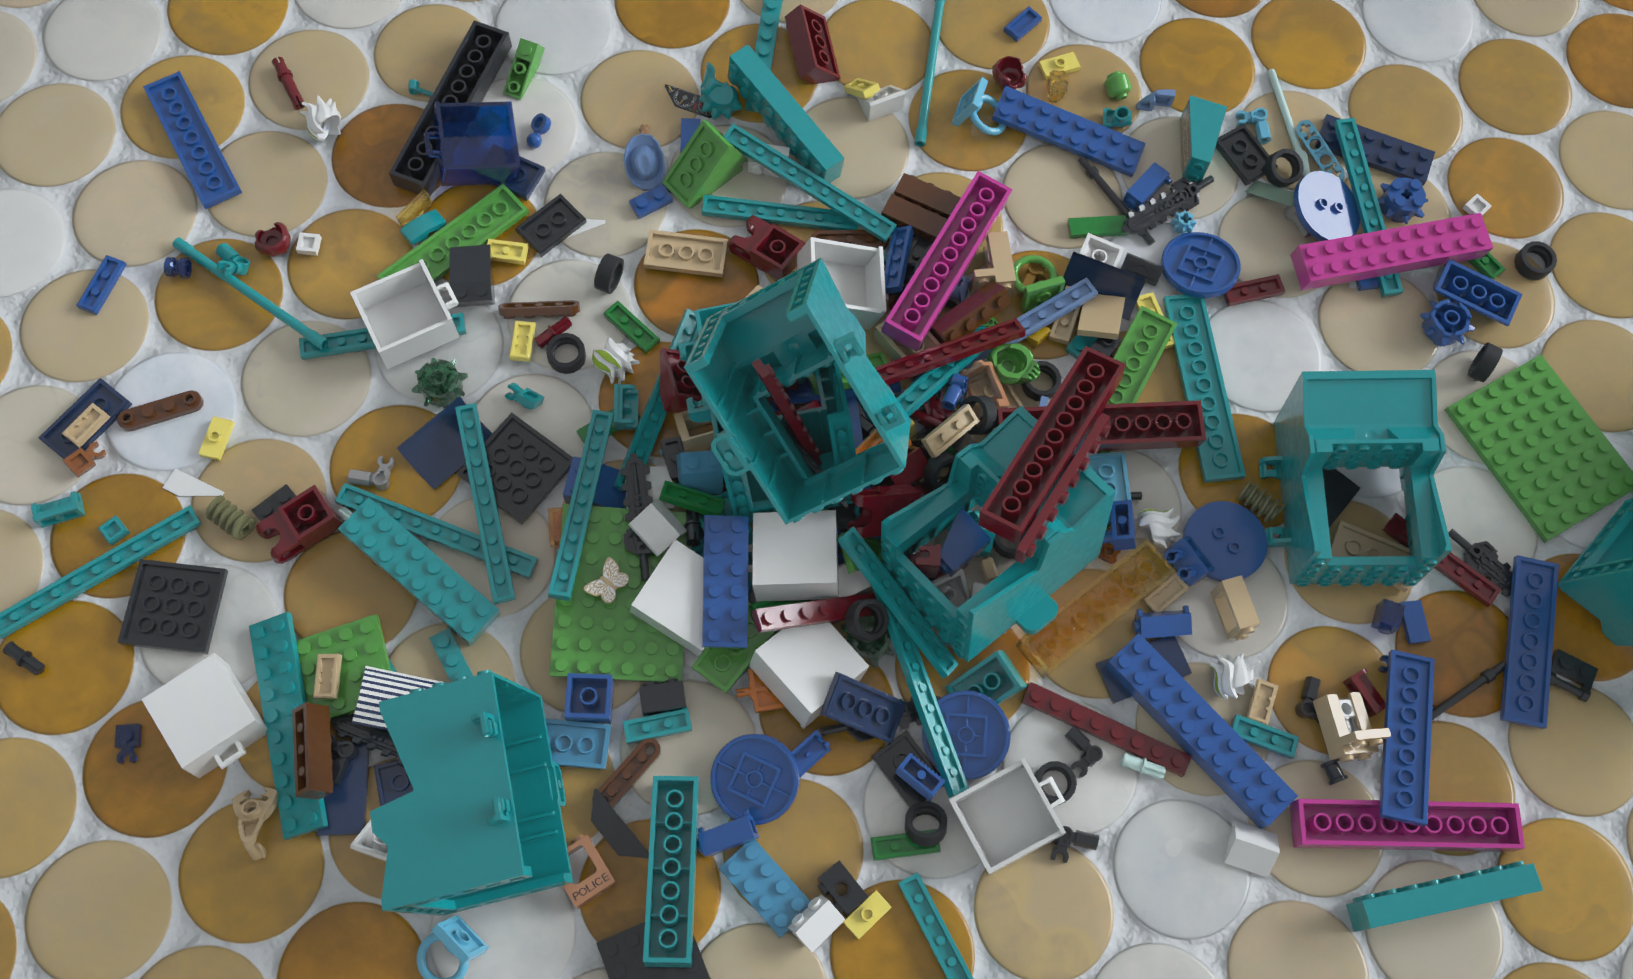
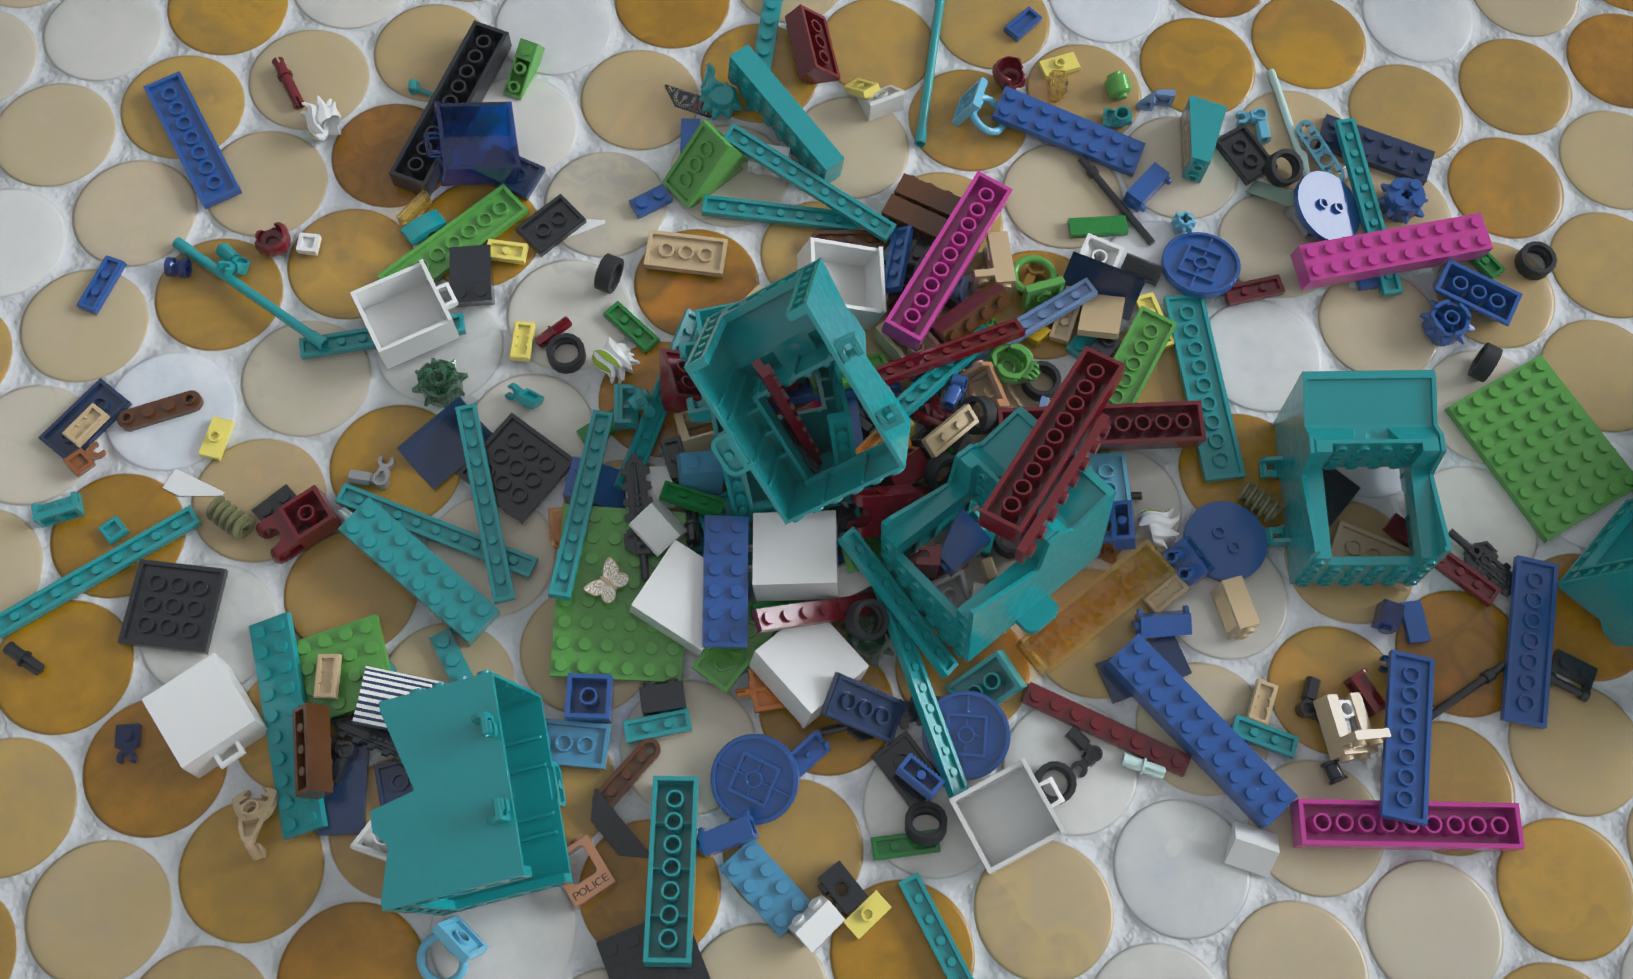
reddish brown plate [498,300,580,319] -> none
blue plate [526,113,551,149] -> none
medium blue hat [623,124,665,191] -> none
dark red brick [727,215,805,280] -> none
black bar [1051,826,1099,863] -> none
black bar [1121,175,1214,236] -> none
white hair [1209,653,1255,700] -> none
teal brick [1346,861,1543,932] -> none
white plate [1462,194,1492,216] -> none
none -> teal plate [627,387,655,417]

